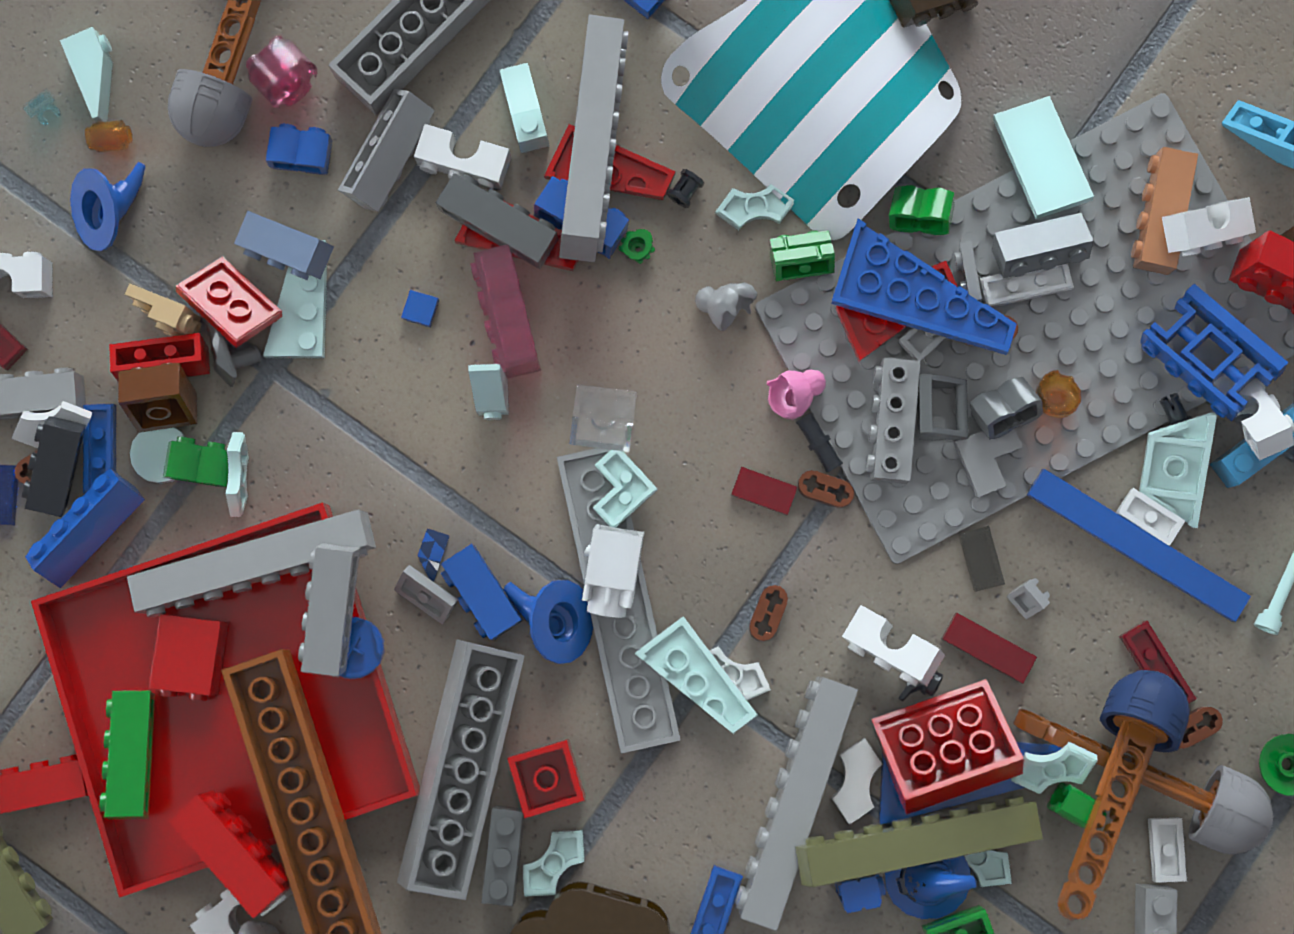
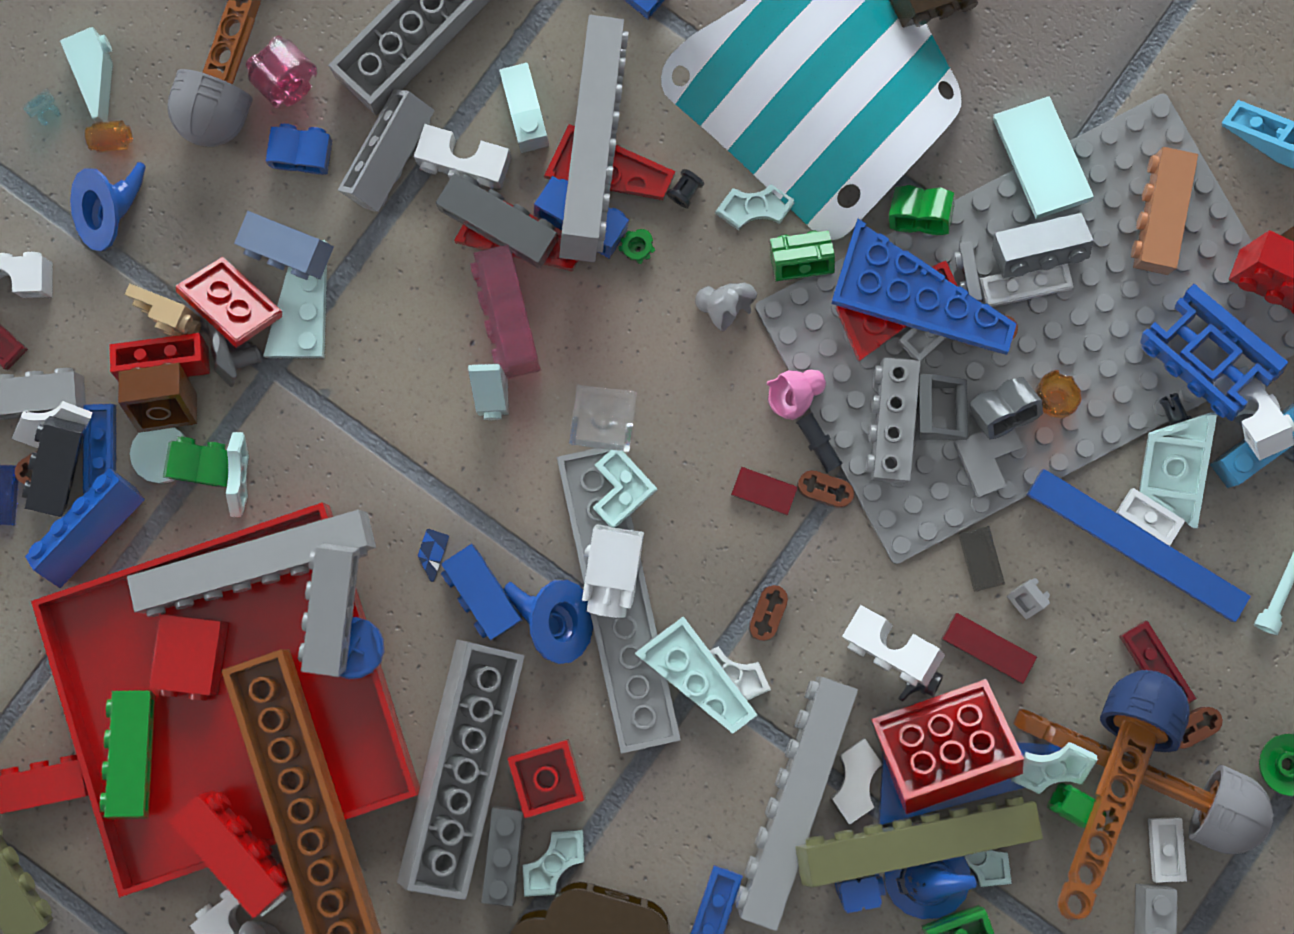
light grey plate [394,565,458,625] -> none
blue tile [401,290,439,328] -> none
white arch [1162,197,1256,256] -> none

